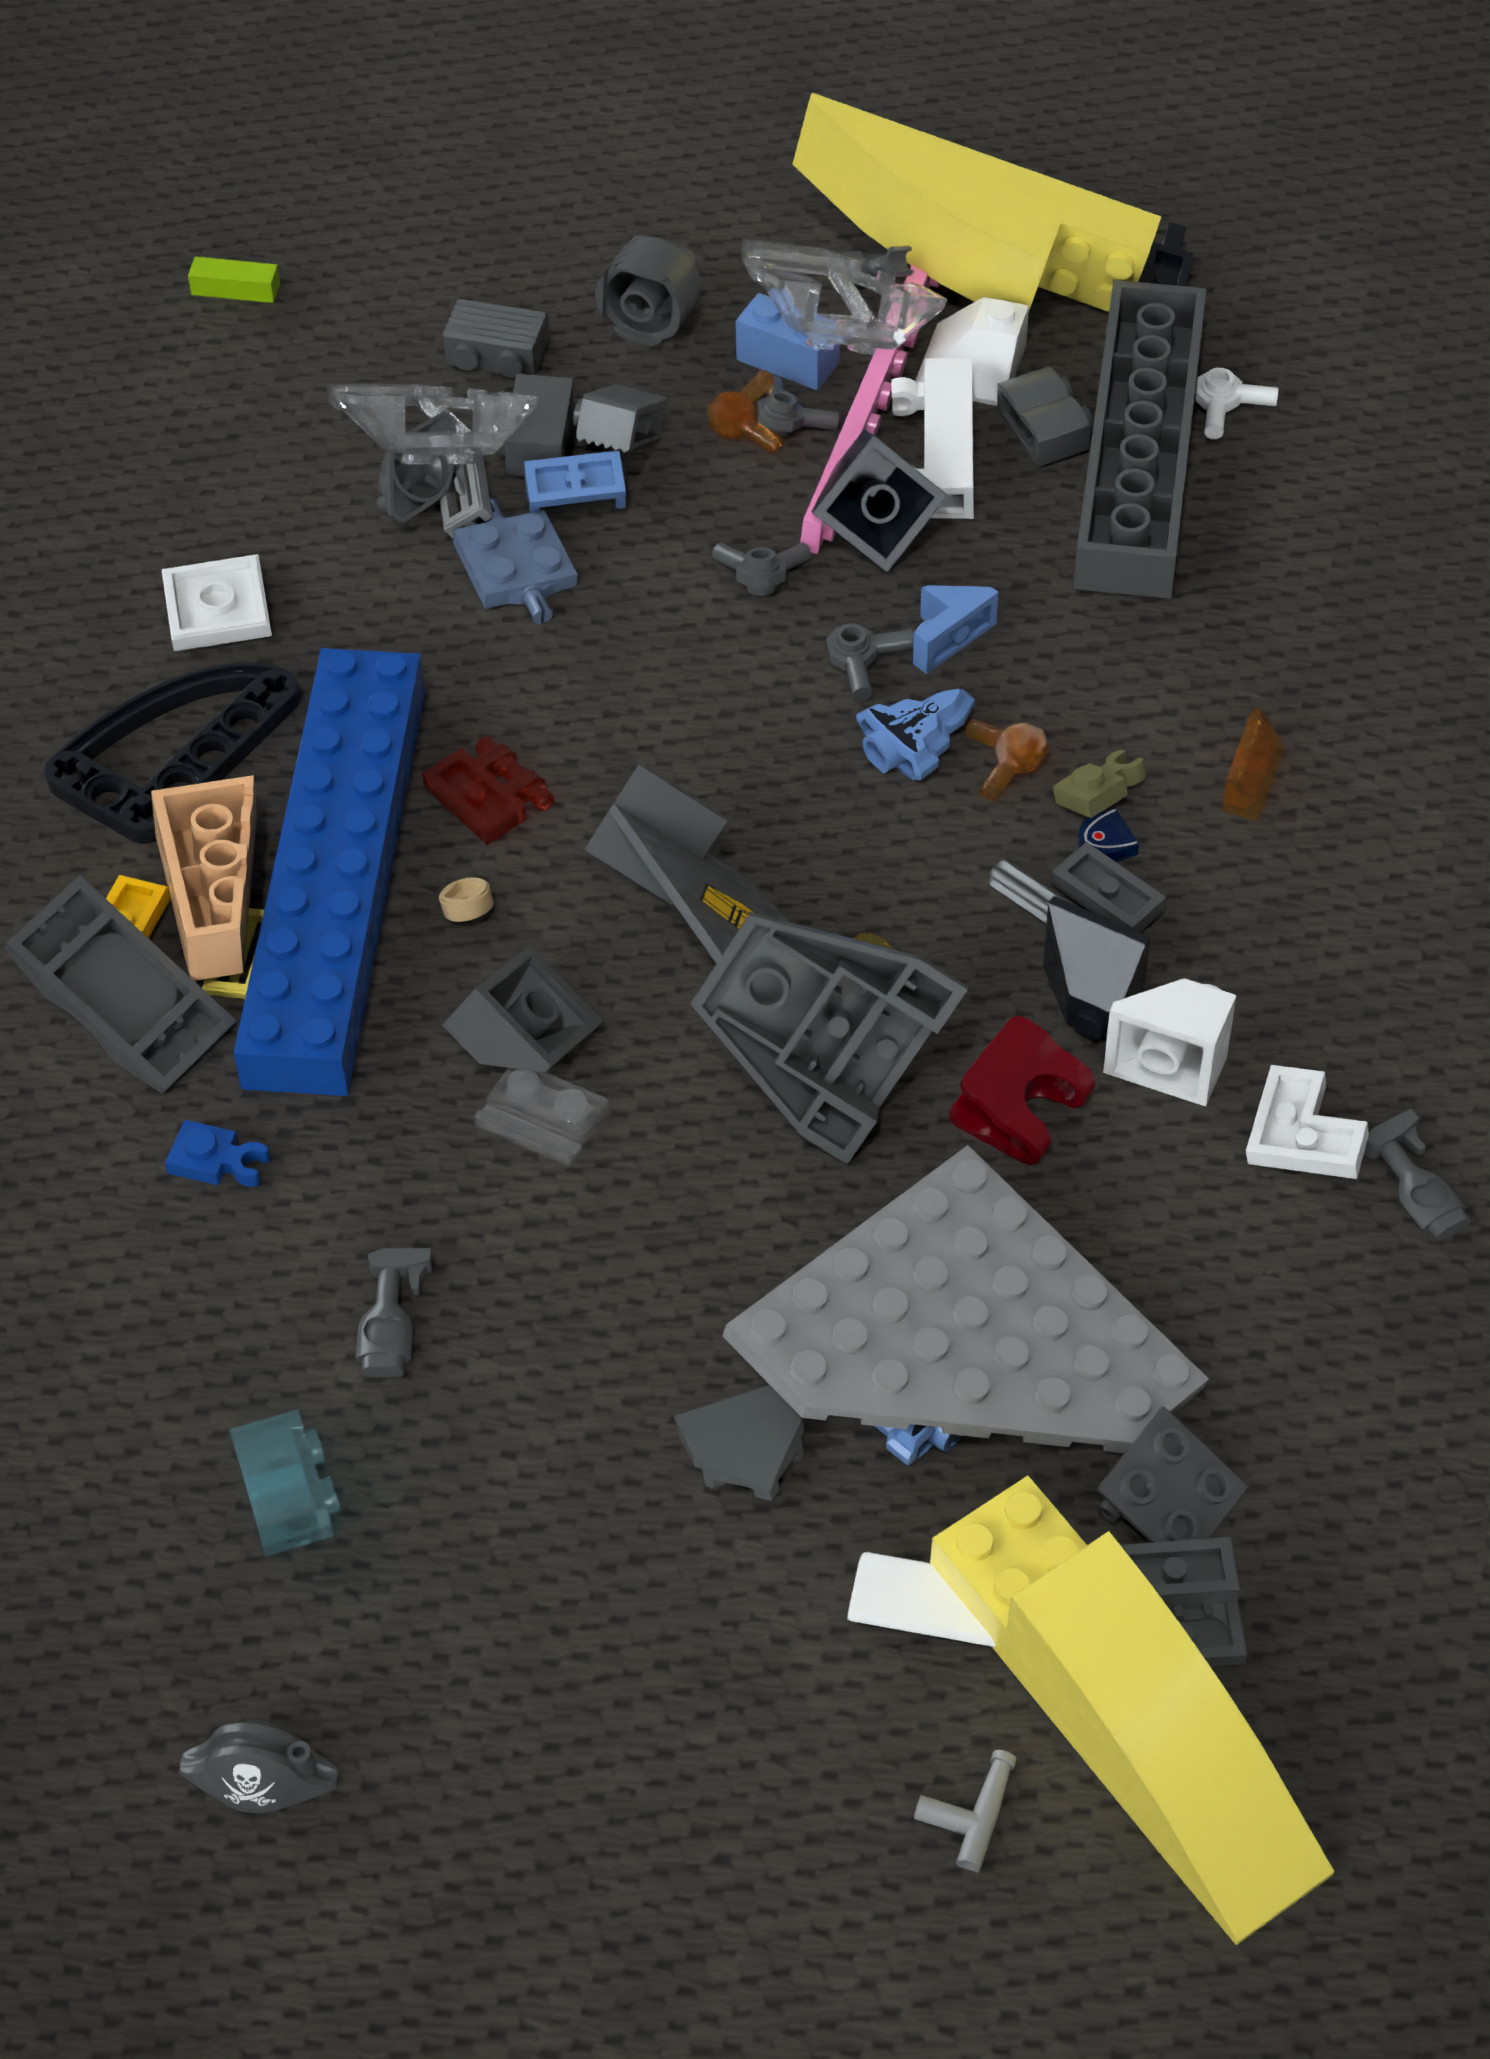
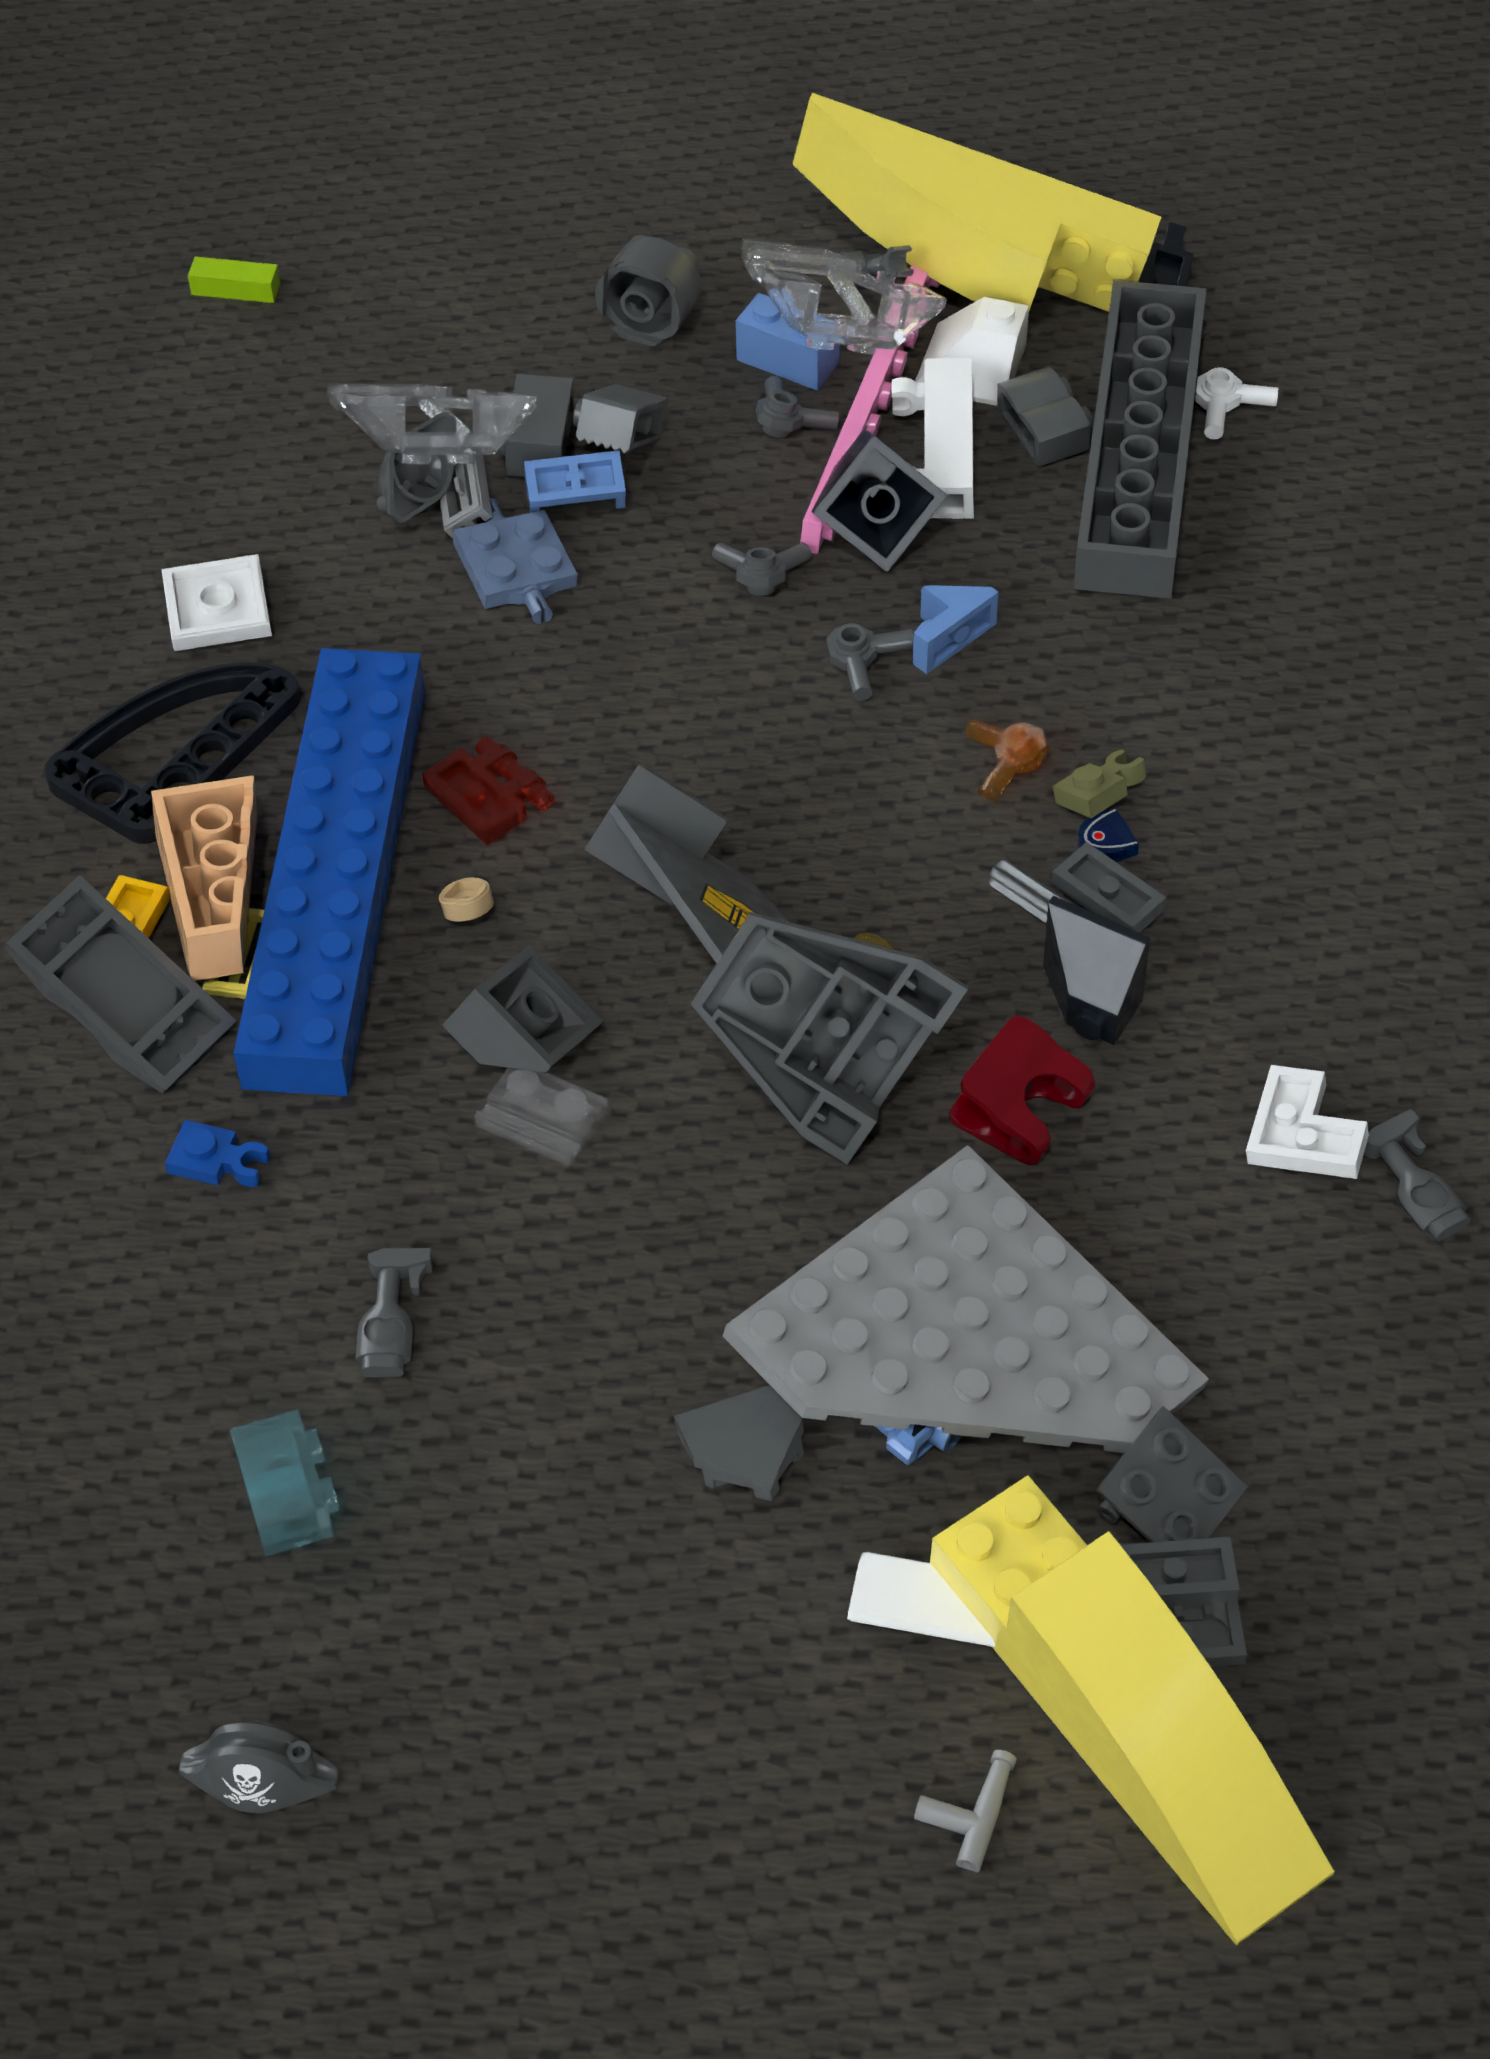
dark grey brick [443,298,550,378] -> none
clear orange piece [707,370,784,455] -> none
medium blue rock [856,689,975,781] -> none
white slope [1103,978,1237,1106] -> none
clear orange slope [1222,707,1284,820] -> none

